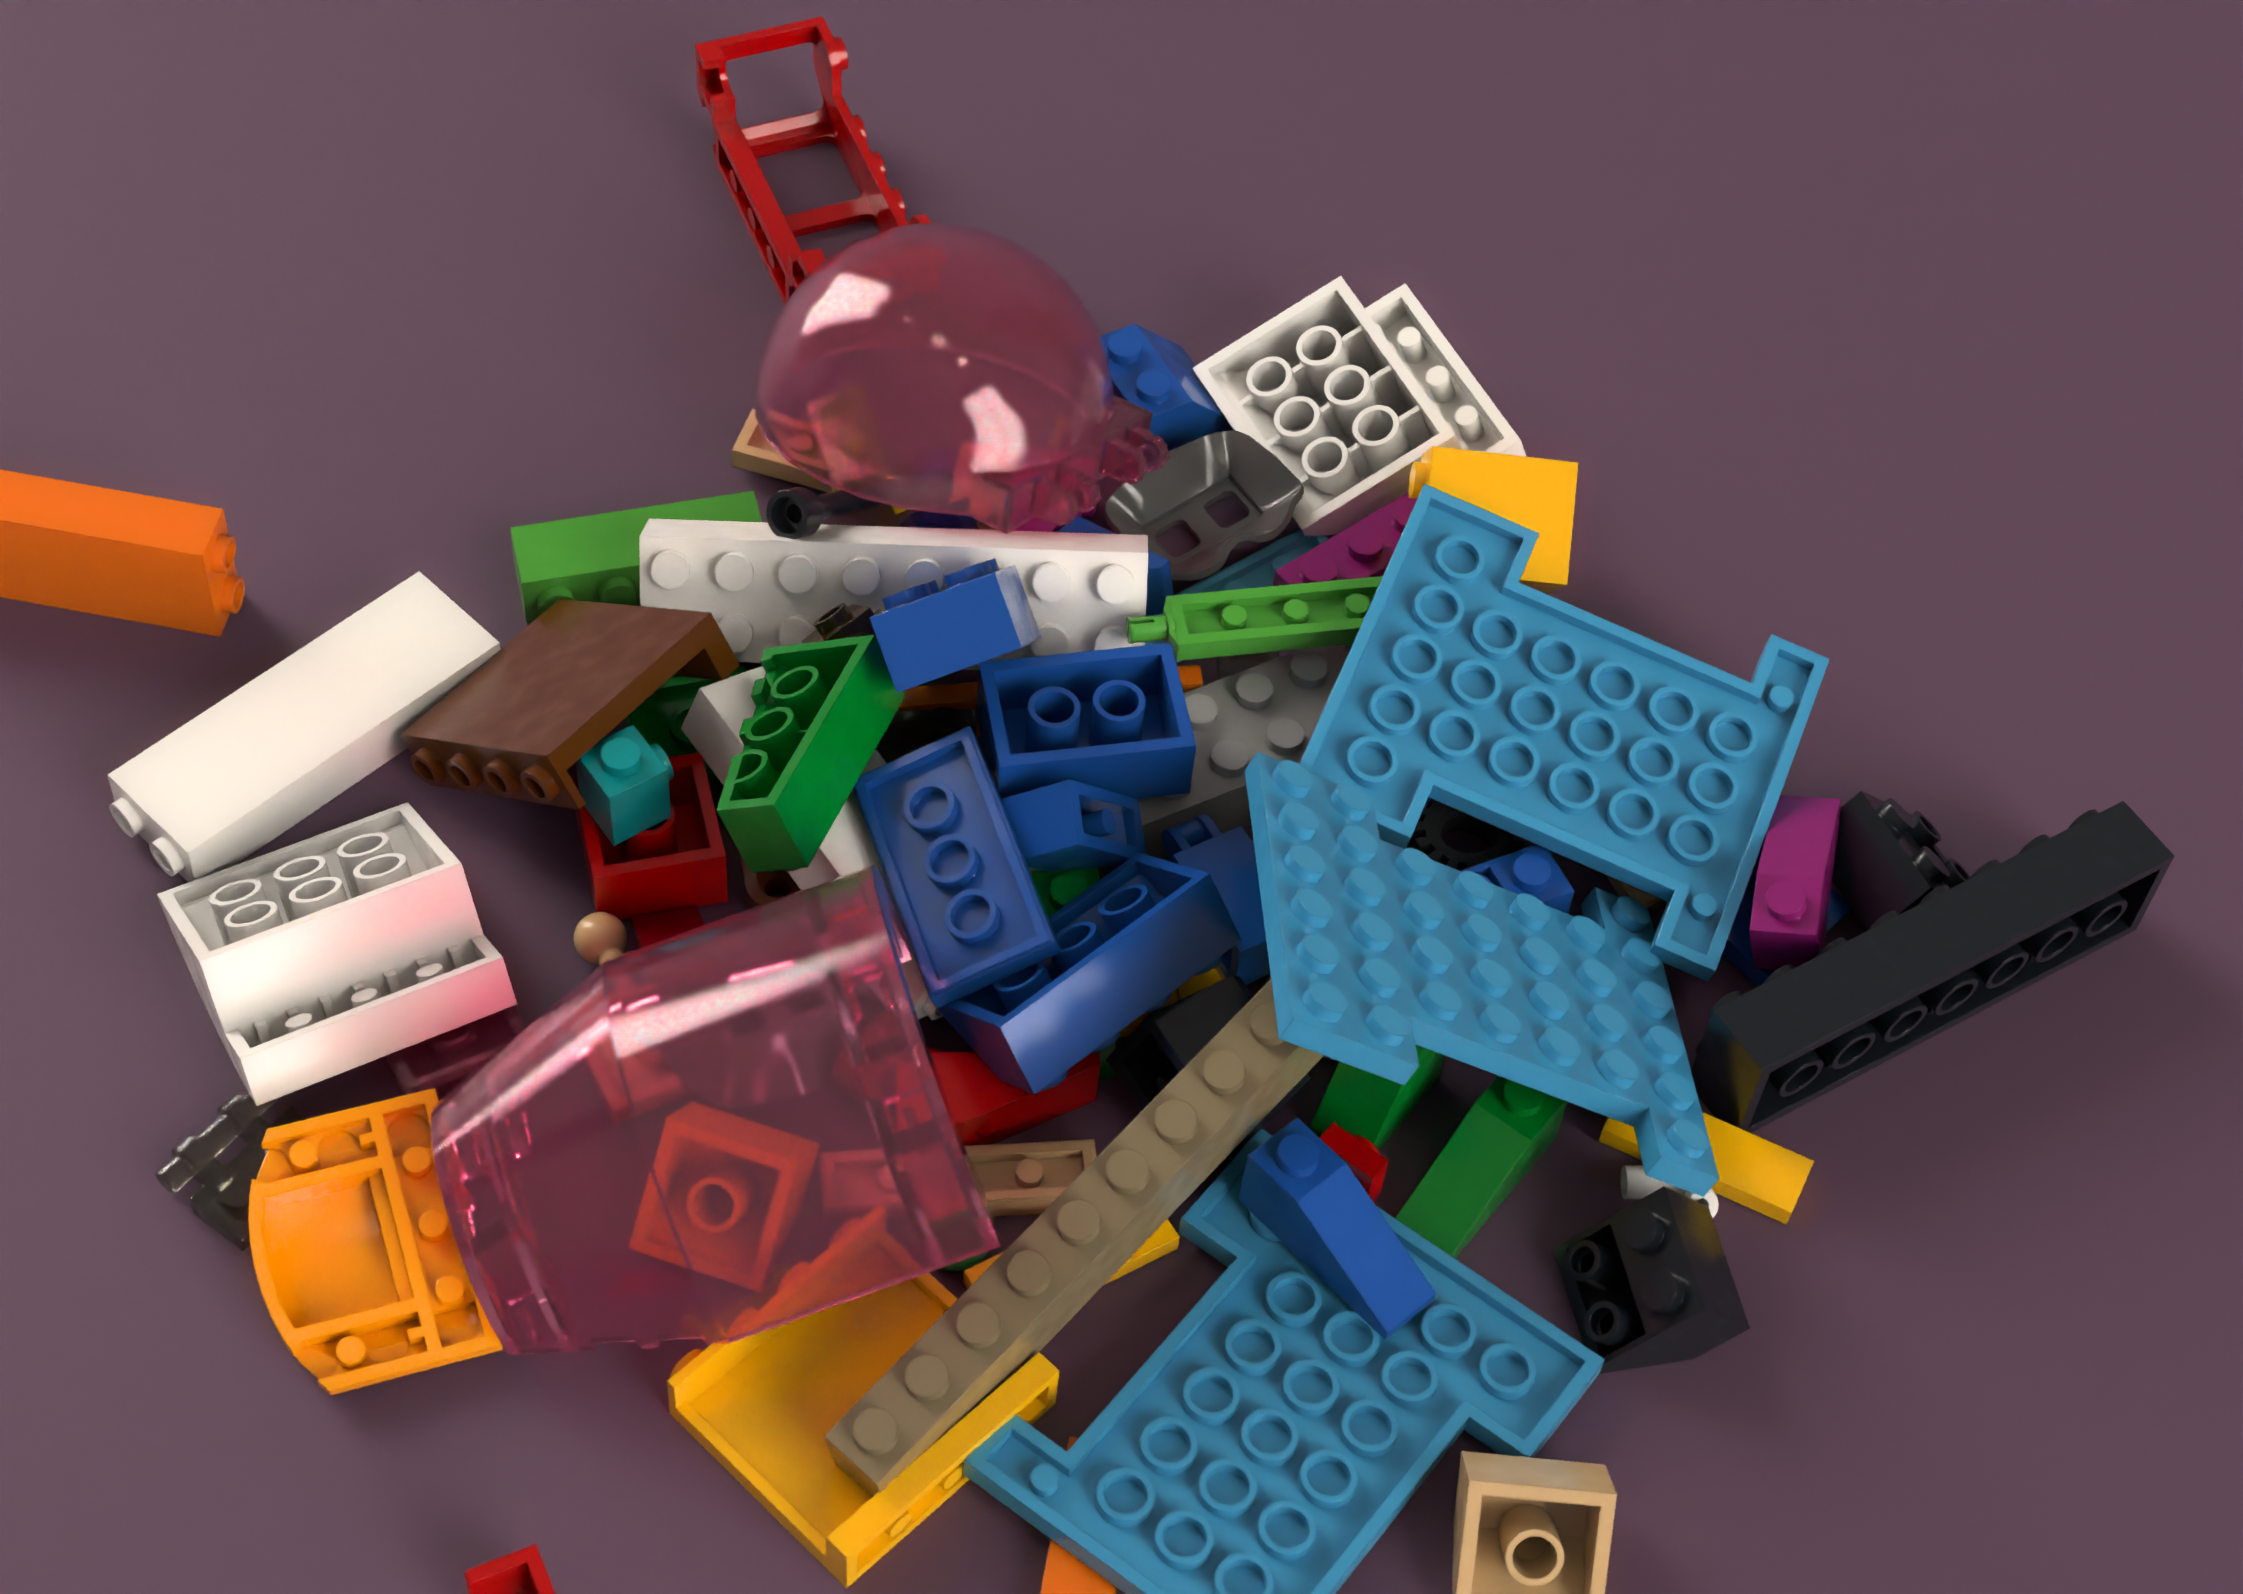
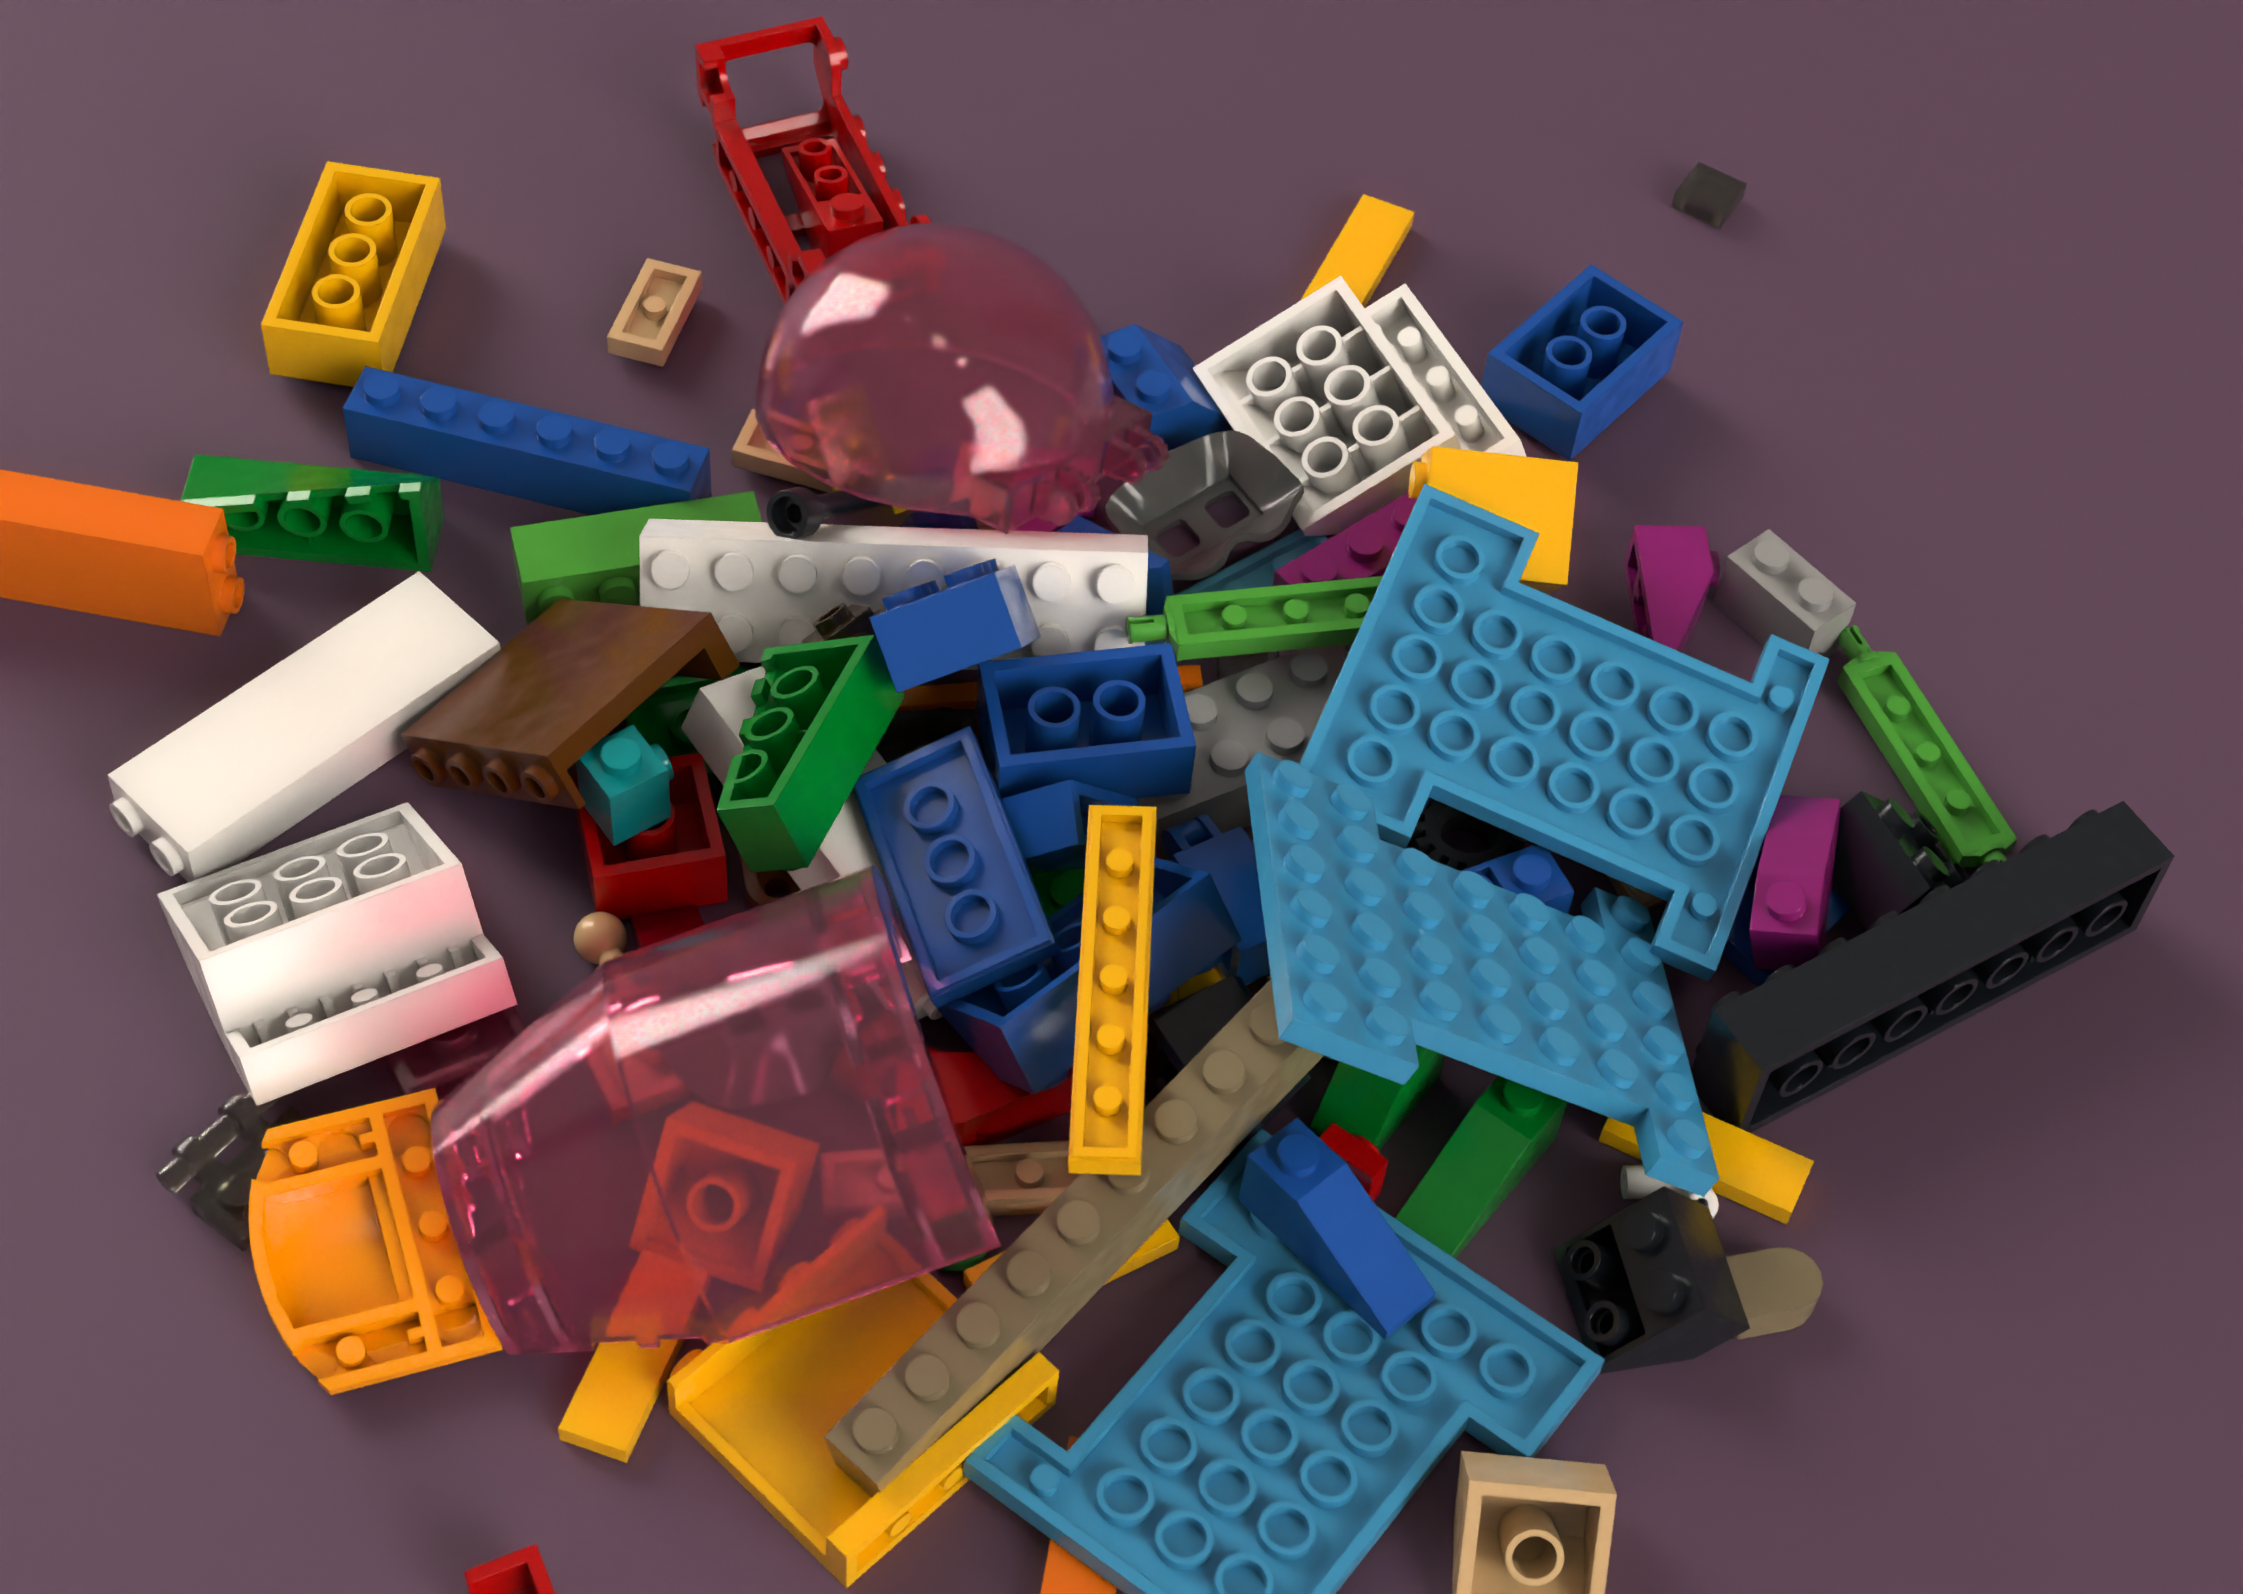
none -> green wedge [181,454,444,572]
none -> yellow brick [261,161,446,387]
none -> blue brick [343,366,712,515]
none -> yellow tile [558,1249,712,1463]
none -> tan plate [607,258,702,367]
none -> red slope [781,138,887,290]
none -> yellow tile [1068,805,1157,1175]
none -> yellow tile [1301,194,1415,308]
none -> blue brick [1481,264,1684,461]
none -> magenta slope [1624,525,1720,653]
none -> clear smoke tile [1671,162,1747,229]
none -> light grey brick [1713,529,1857,658]
none -> dark tan piece [1726,1247,1823,1340]
none -> bright green plate [1836,625,2017,868]

